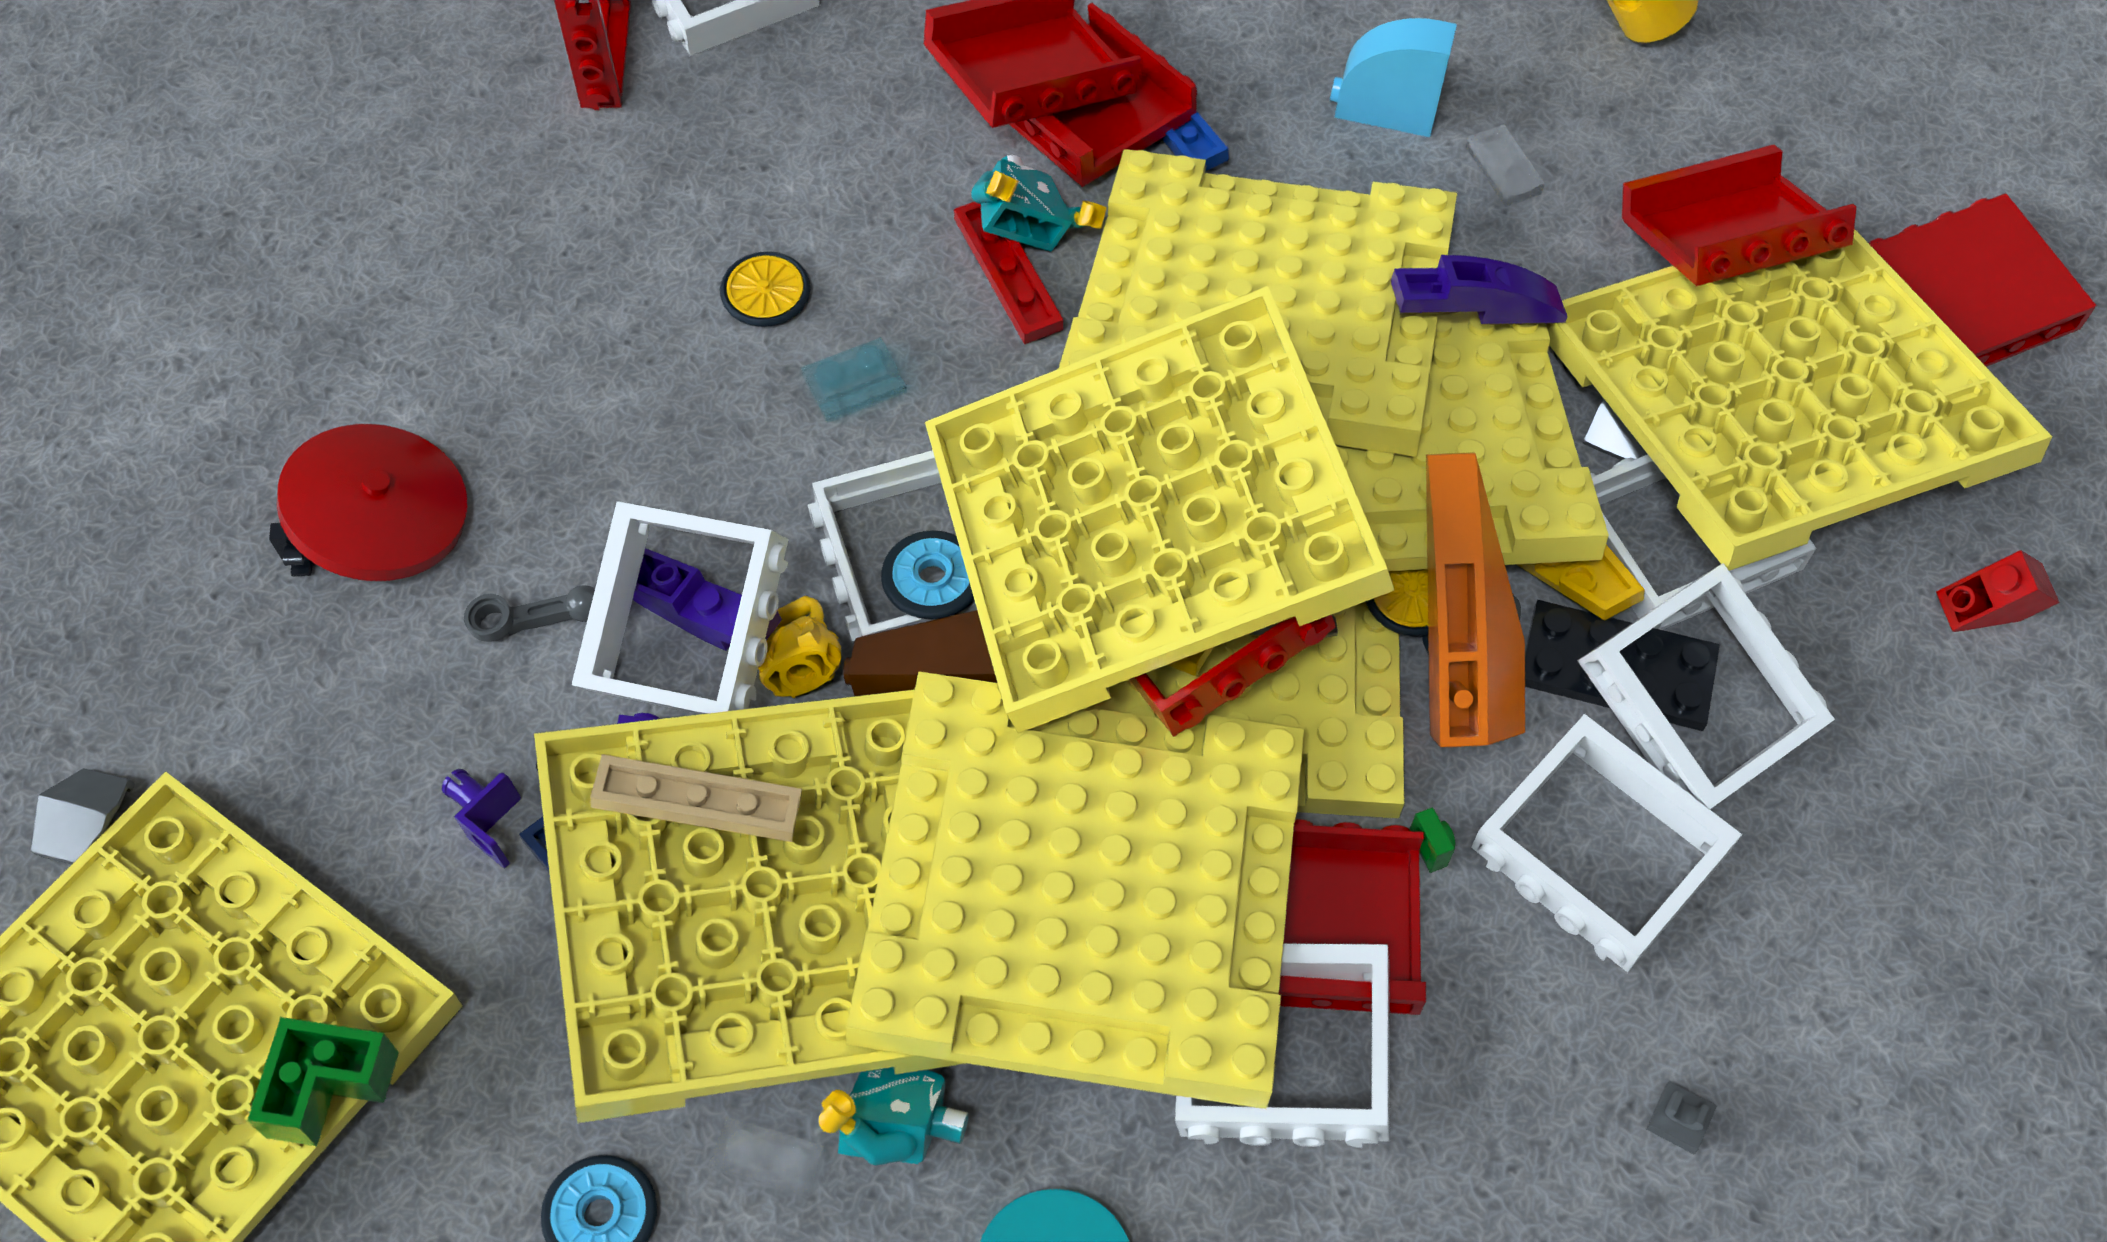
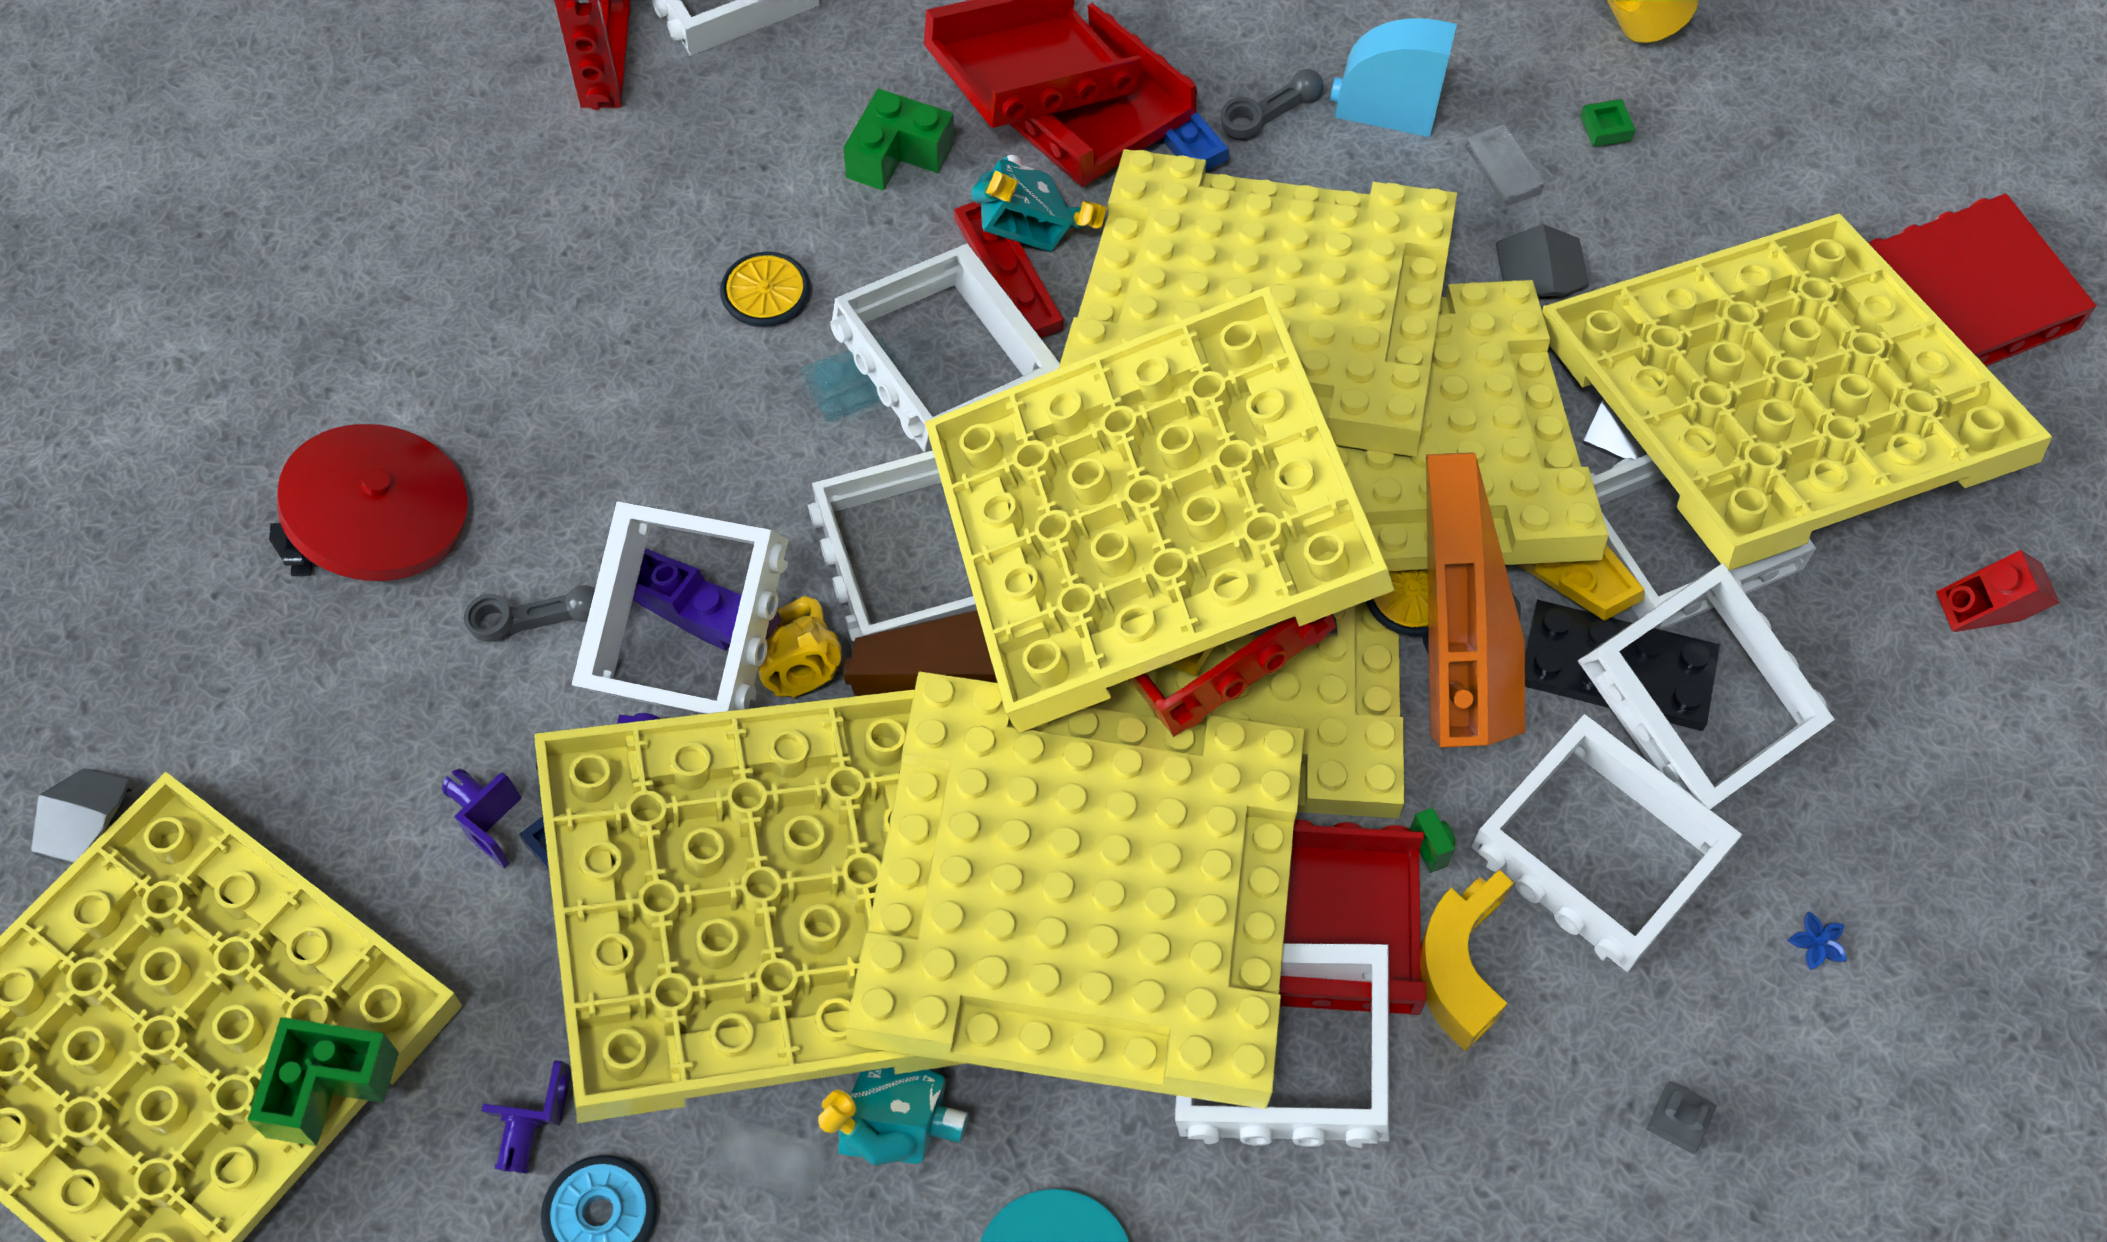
tan plate [590,754,802,842] -> none
medium azure wheel [881,530,974,619] -> none
dark purple slope [1390,255,1568,324] -> none
red panel [1622,144,1857,286] -> none
none -> dark purple bracket [481,1060,571,1174]
none -> white window [830,244,1060,453]
none -> green brick [843,88,955,191]
none -> dark grey piece [1221,69,1323,140]
none -> yellow arch [1420,870,1514,1052]
none -> dark grey slope [1496,224,1589,297]
none -> green plate [1580,99,1635,147]
none -> blue plant [1787,911,1847,970]

